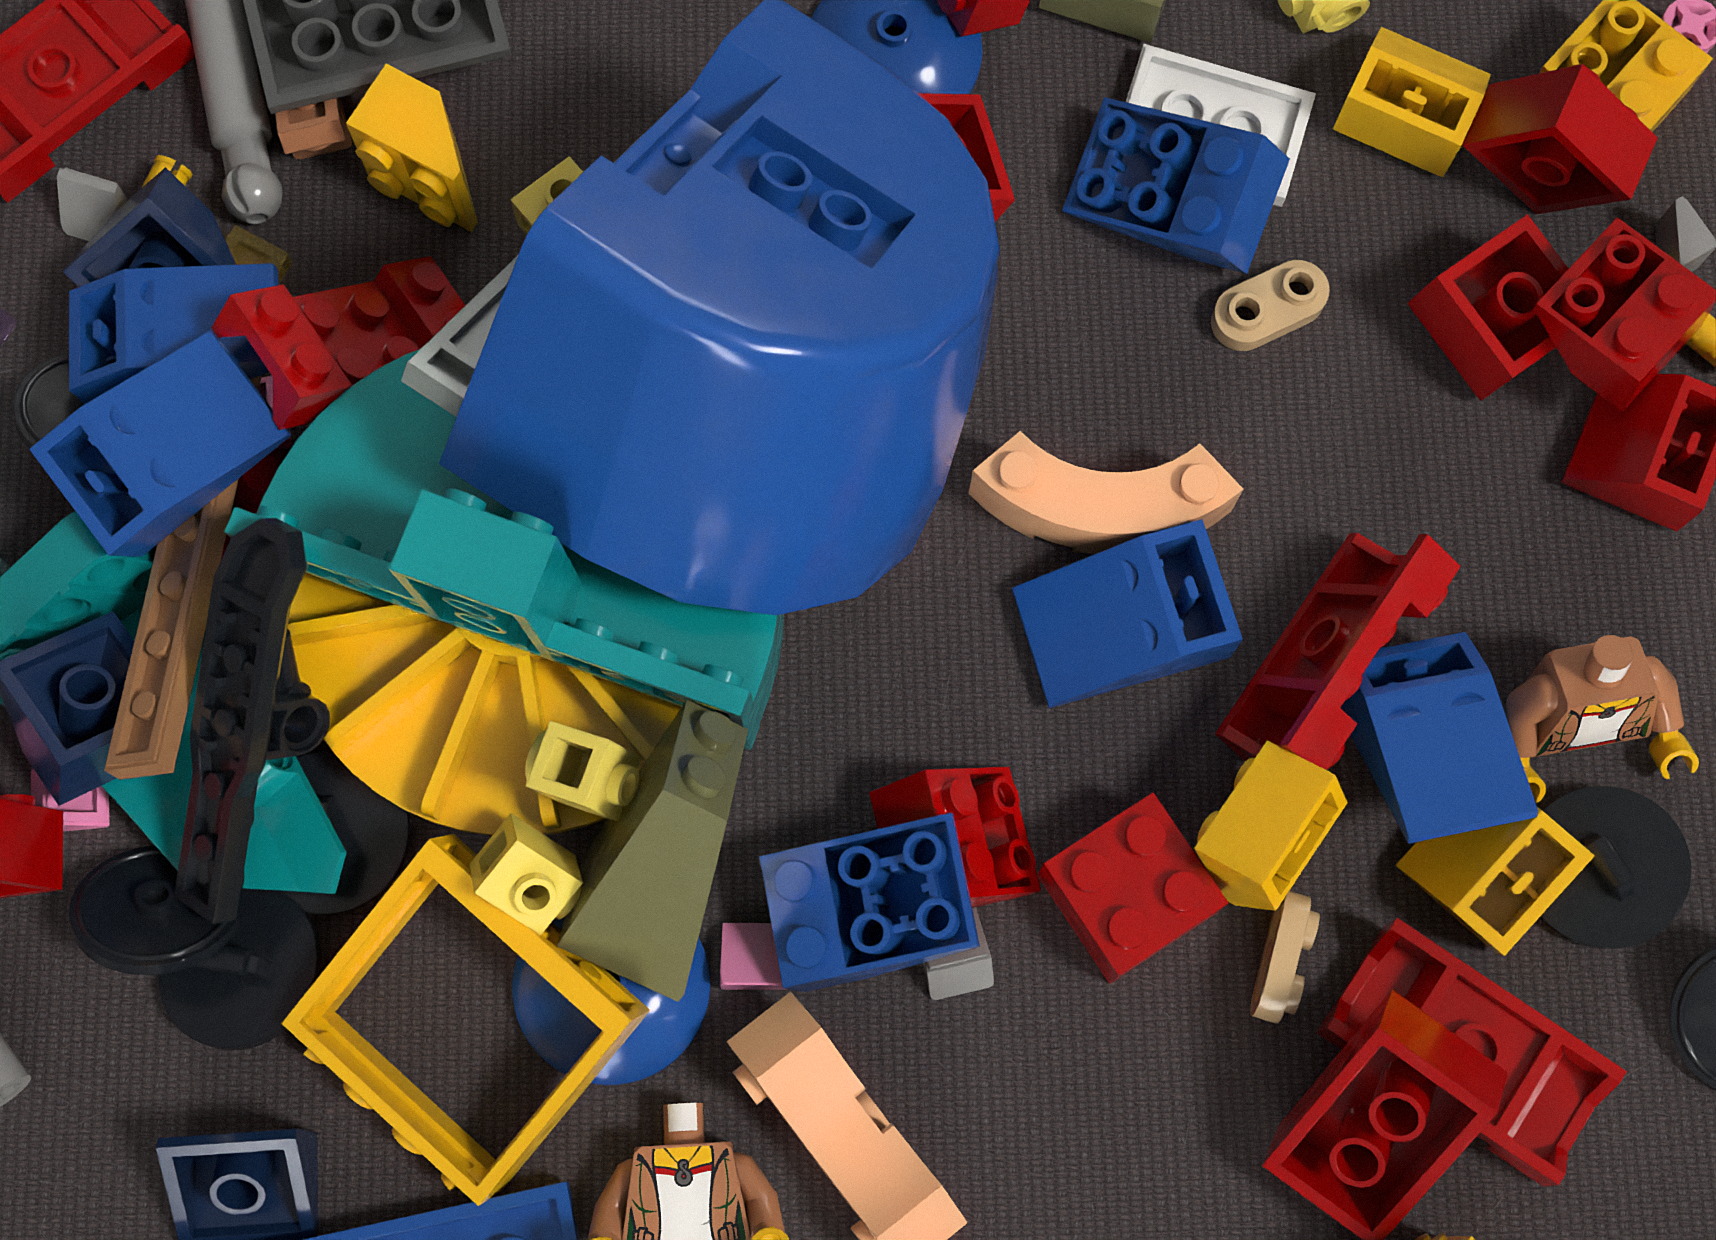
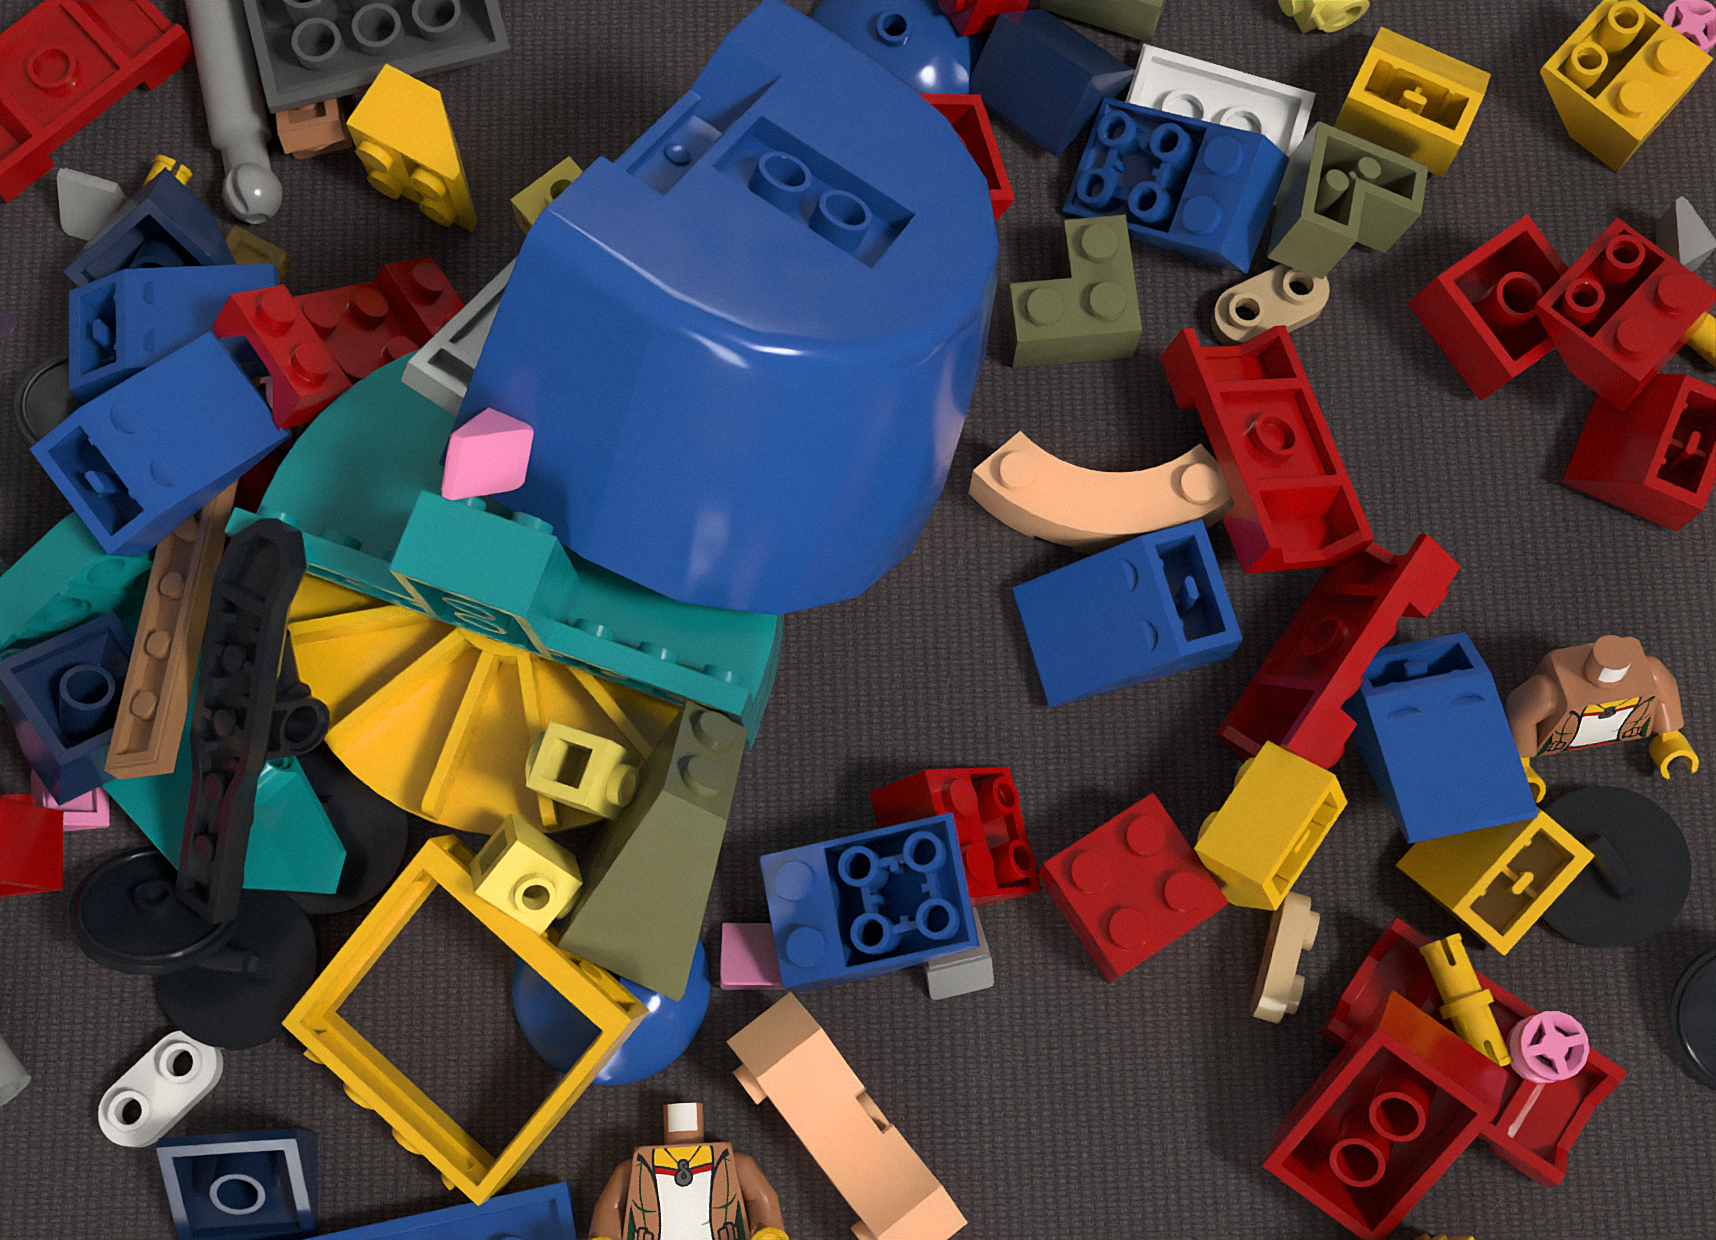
red brick [1462,64,1658,214] -> none
none -> white plate [98,1030,223,1147]
none -> bright pink slope [441,407,534,500]
none -> dark blue slope [969,9,1134,158]
none -> olive brick [1005,214,1142,369]
none -> red piece [1159,325,1375,574]
none -> olive brick [1267,121,1429,279]
none -> yellow pin [1419,933,1514,1067]
none -> bright pink wheel [1506,1011,1589,1084]

